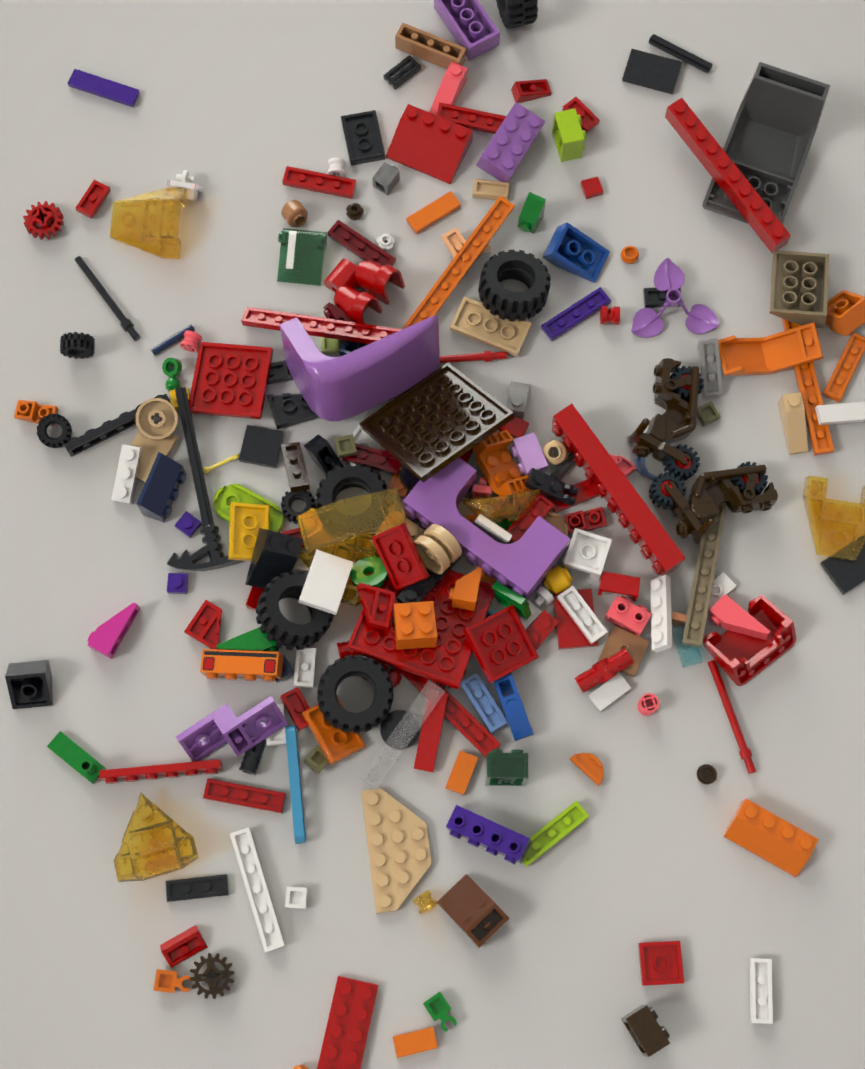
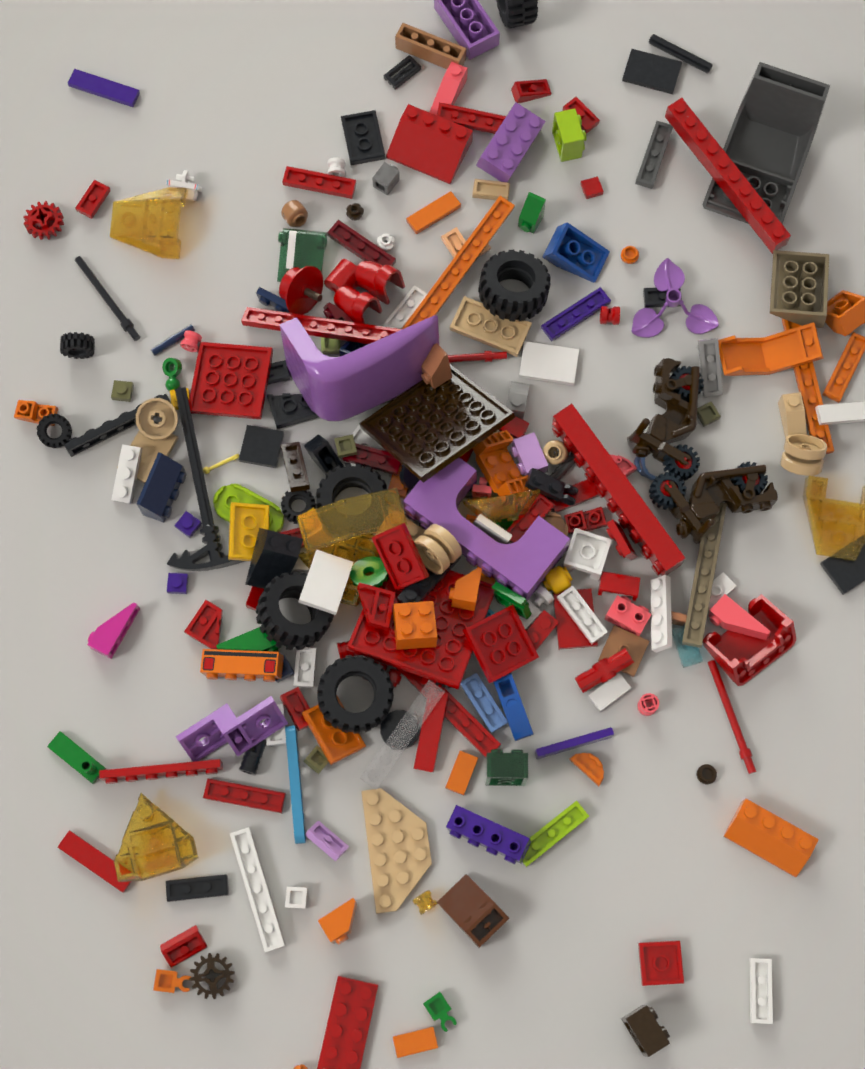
black slope [5,660,53,709] -> none
none -> red tile [57,830,135,893]
none -> olive plate [111,380,134,402]
none -> dark blue plate [256,287,291,313]
none -> red piece [279,266,323,315]
none -> lavender plate [305,821,349,861]
none -> orange slope [318,898,357,945]
none -> white tile [382,285,427,329]
none -> nougat slope [421,343,453,389]
none -> white tile [519,341,579,386]
none -> dark purple tile [535,727,614,759]
none -> red plate [606,519,638,560]
none -> dark grey plate [635,121,673,189]
none -> tan wheel [780,434,827,476]

